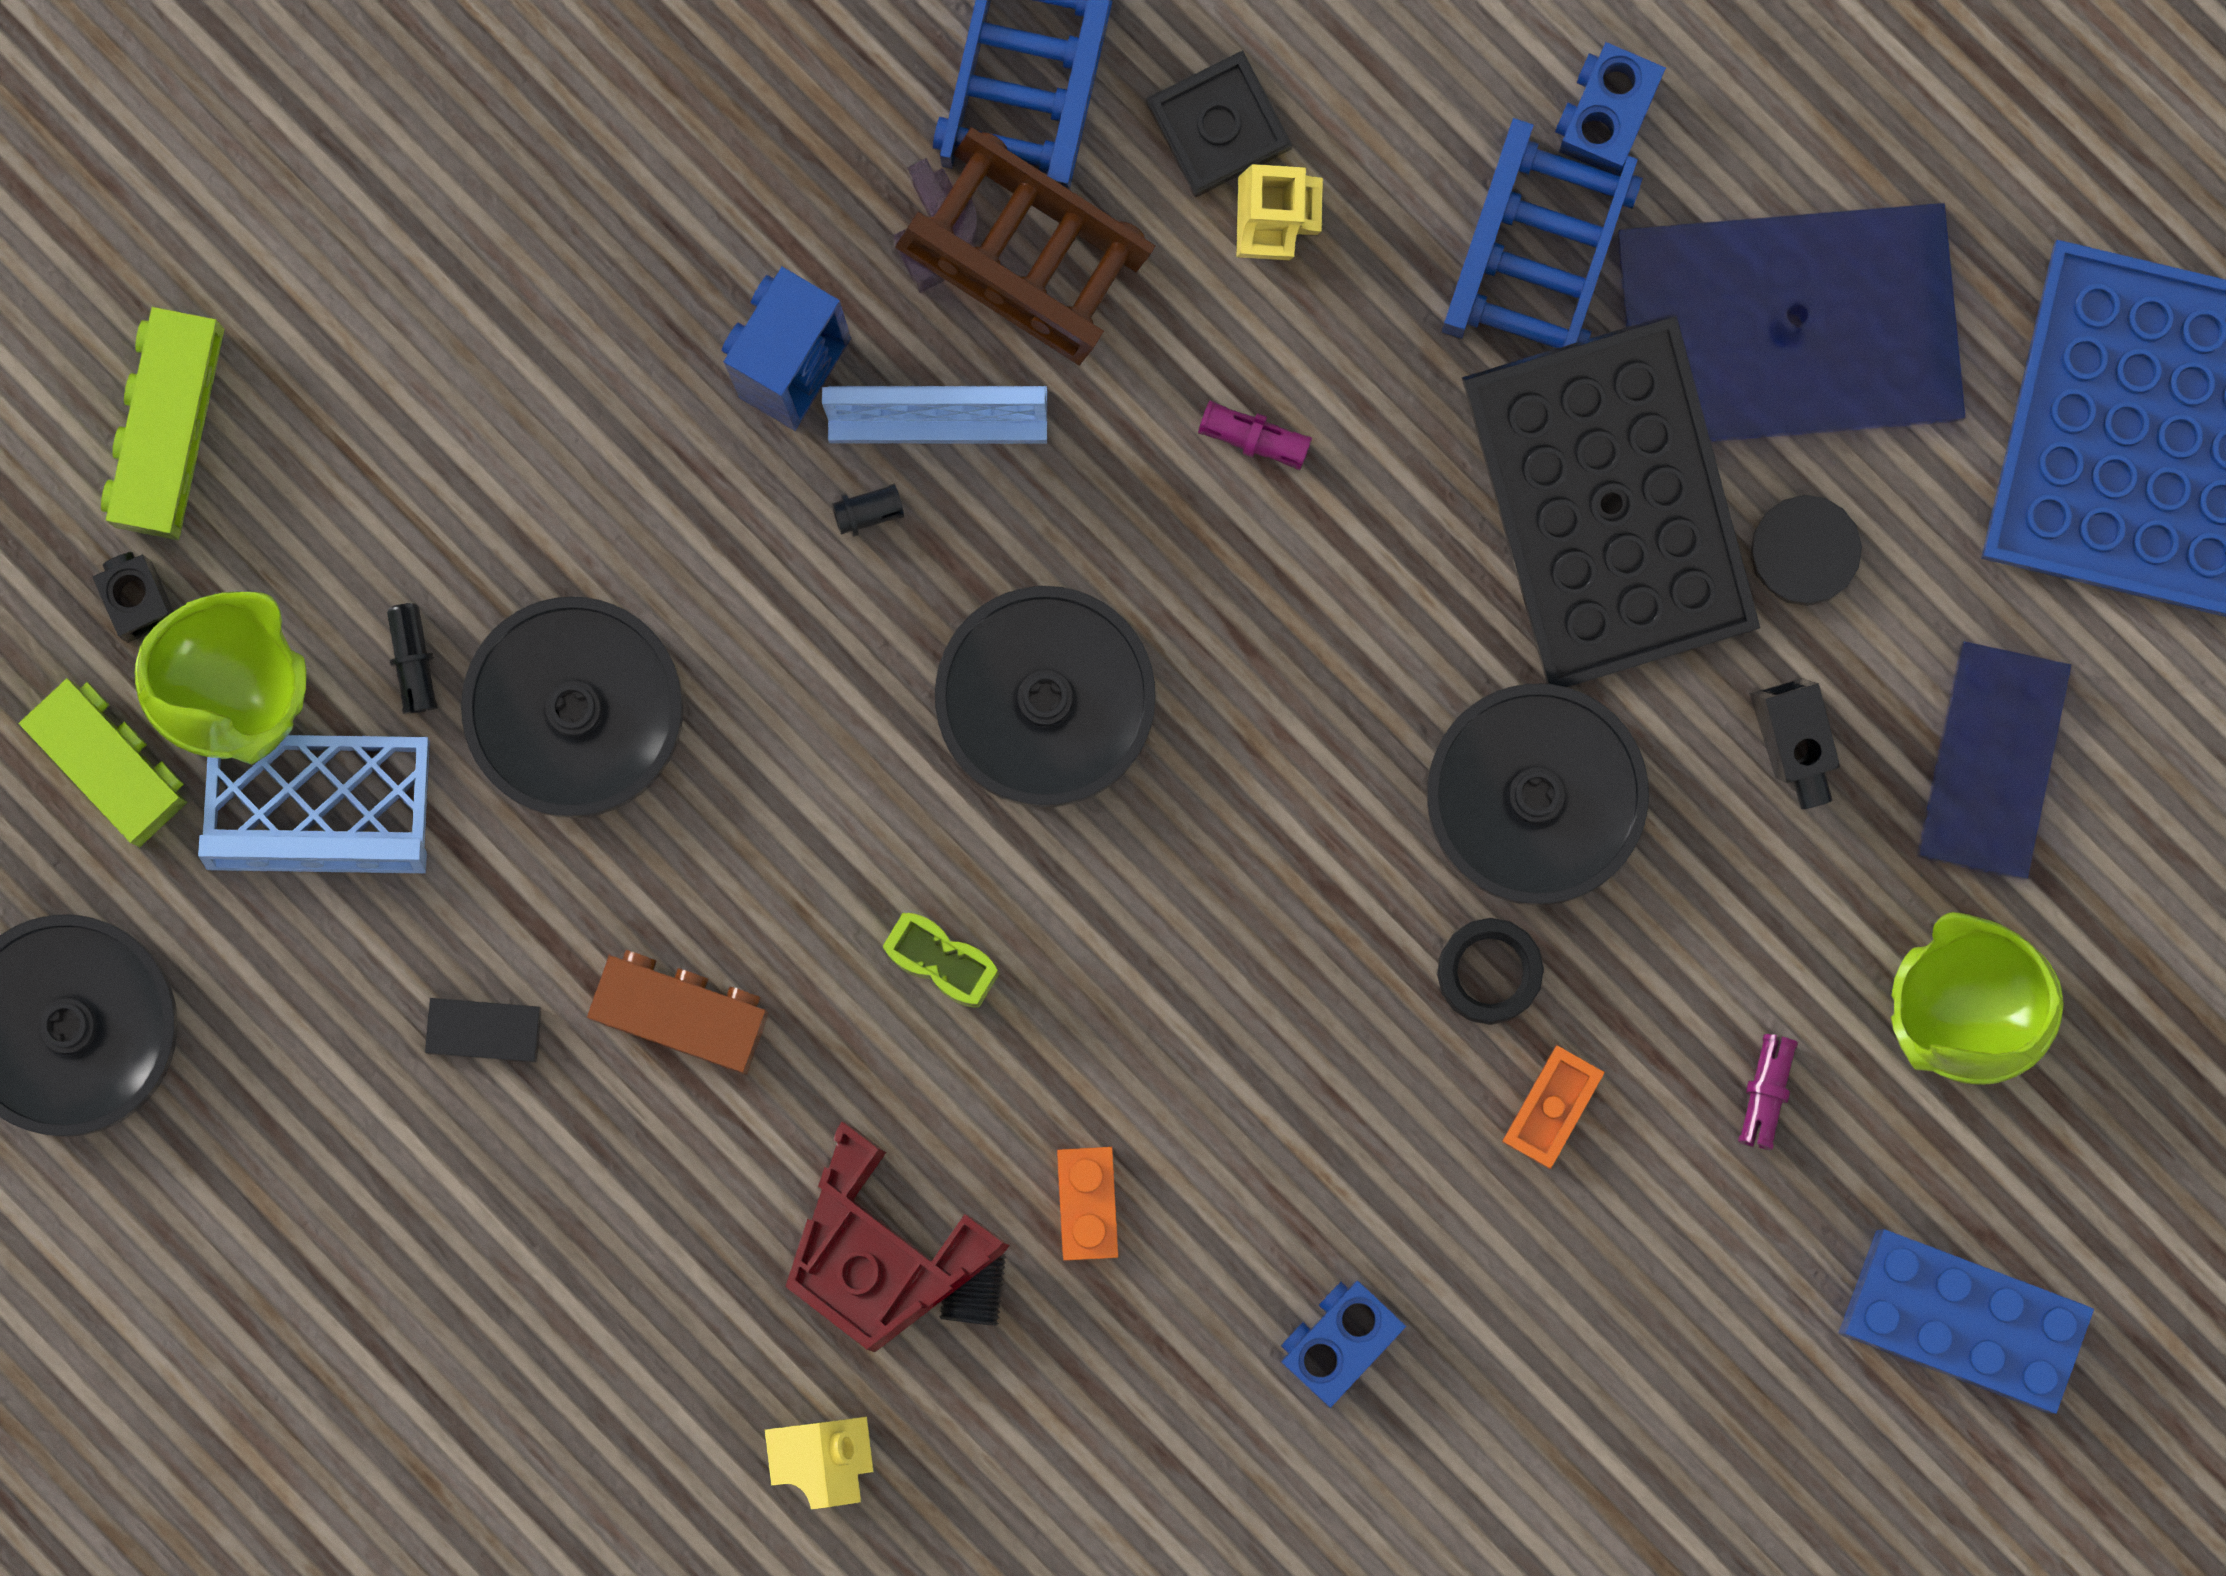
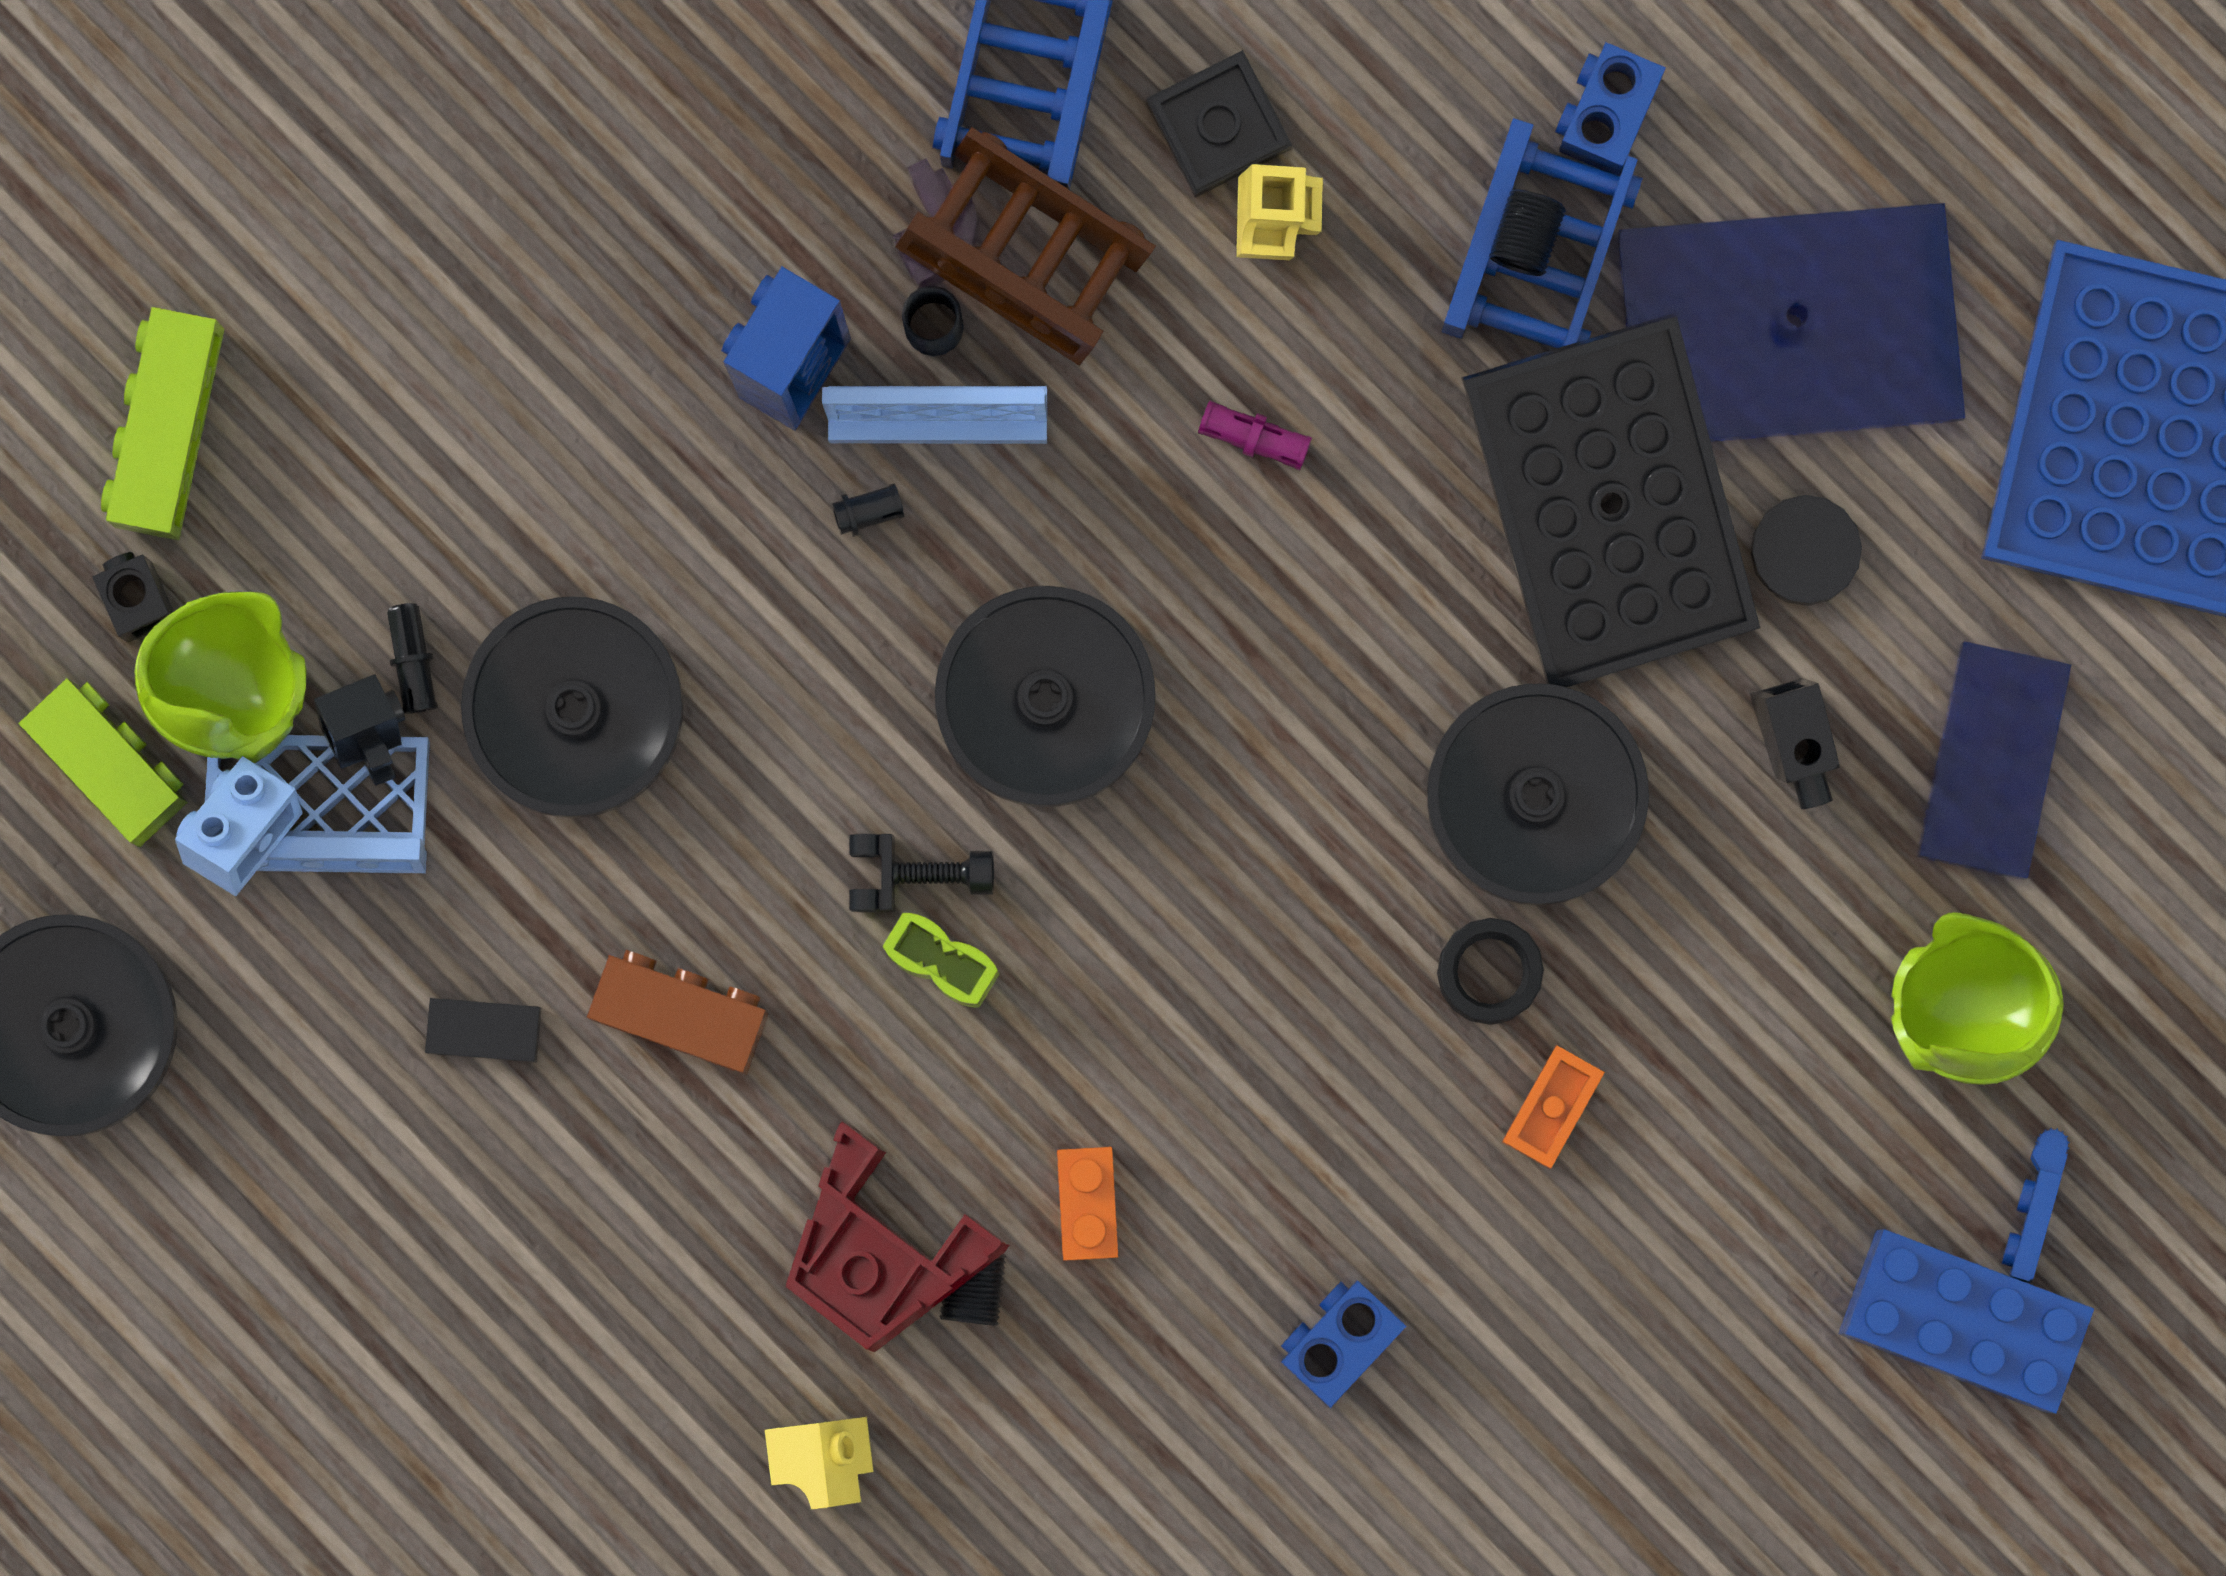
magenta pin [1738,1034,1798,1150] -> none
none -> light blue brick [175,756,303,896]
none -> black brick [314,674,405,786]
none -> black bar [849,834,994,912]
none -> black piece [902,285,964,356]
none -> black piece [1489,189,1566,276]
none -> blue hinge [2001,1128,2070,1283]

